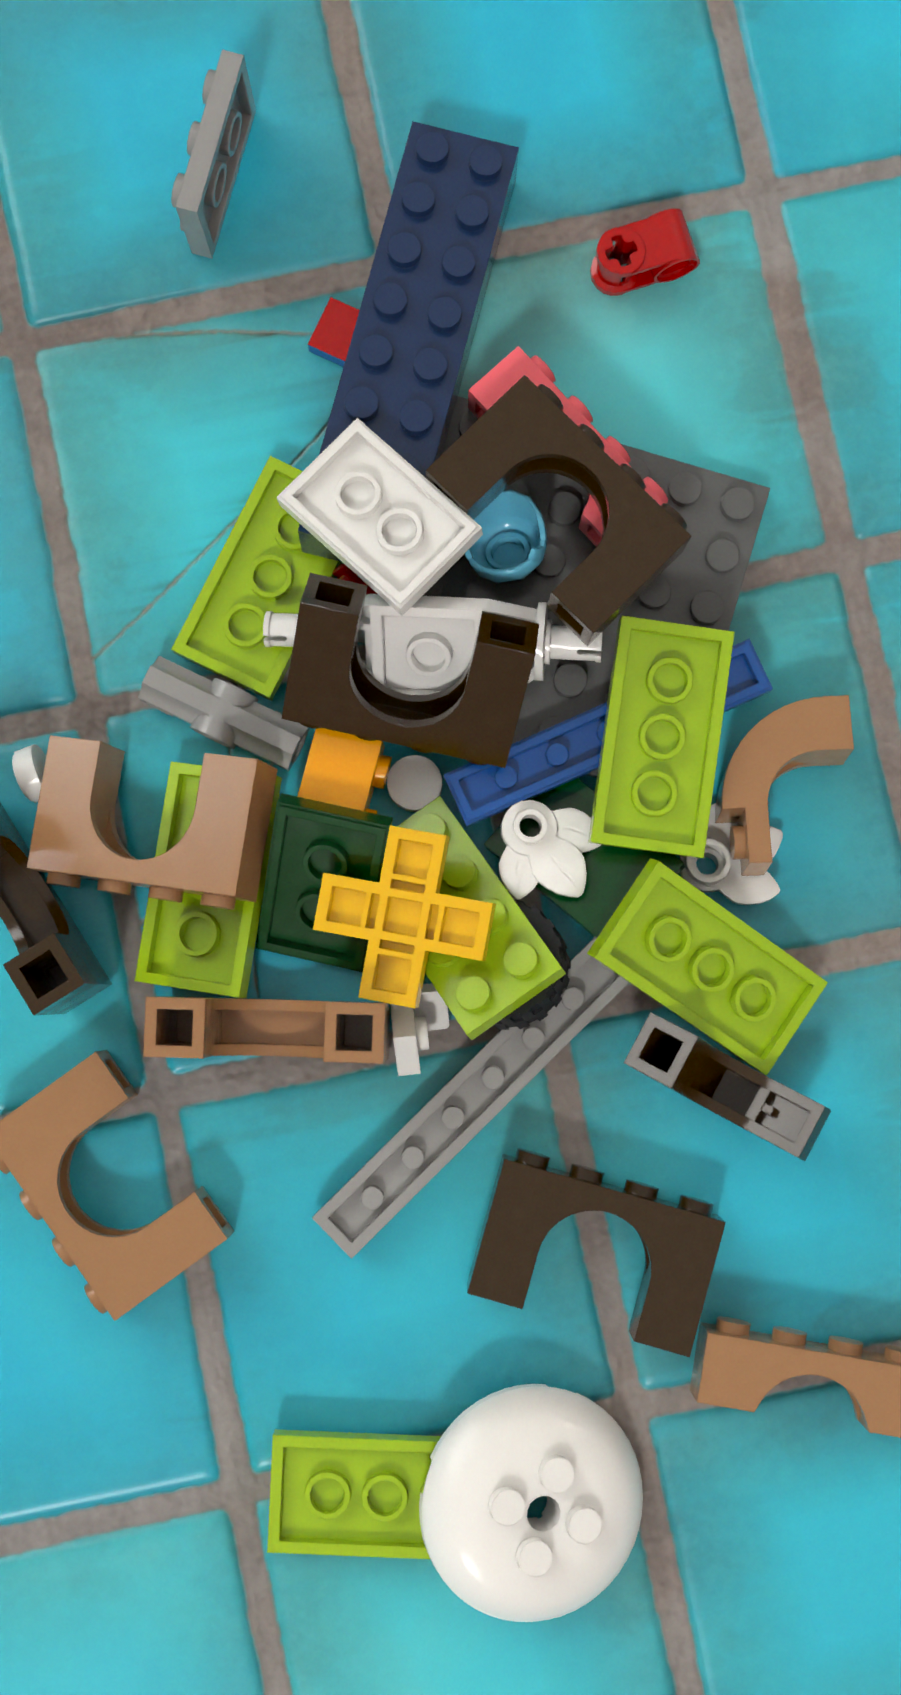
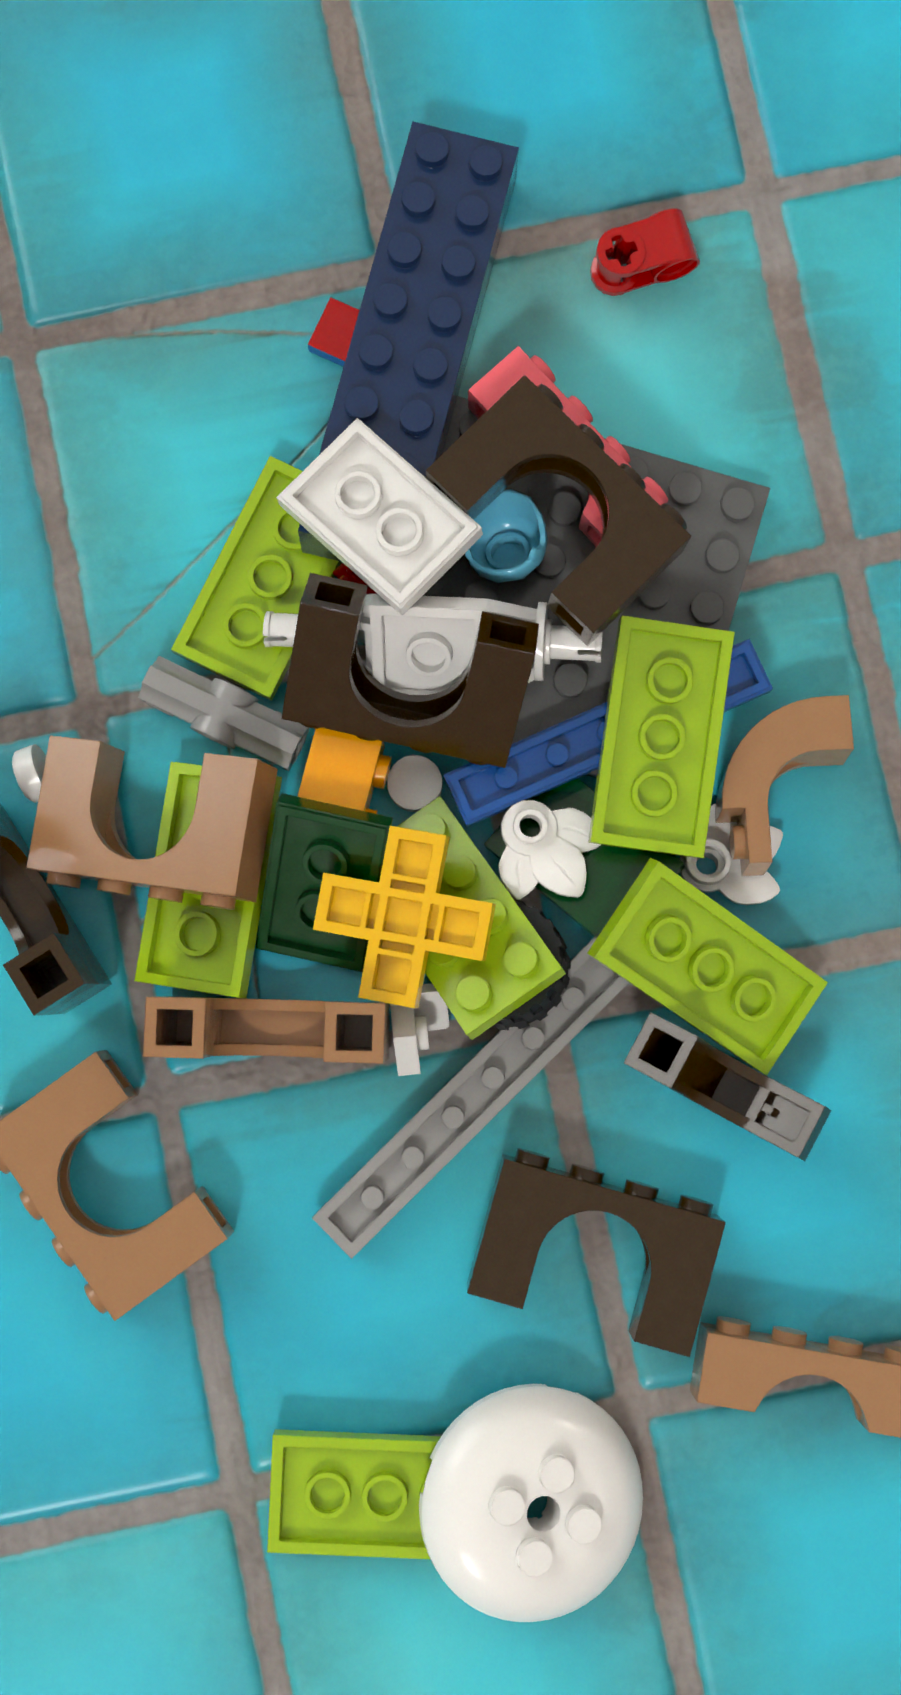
light grey plate [171,49,256,259] -> none

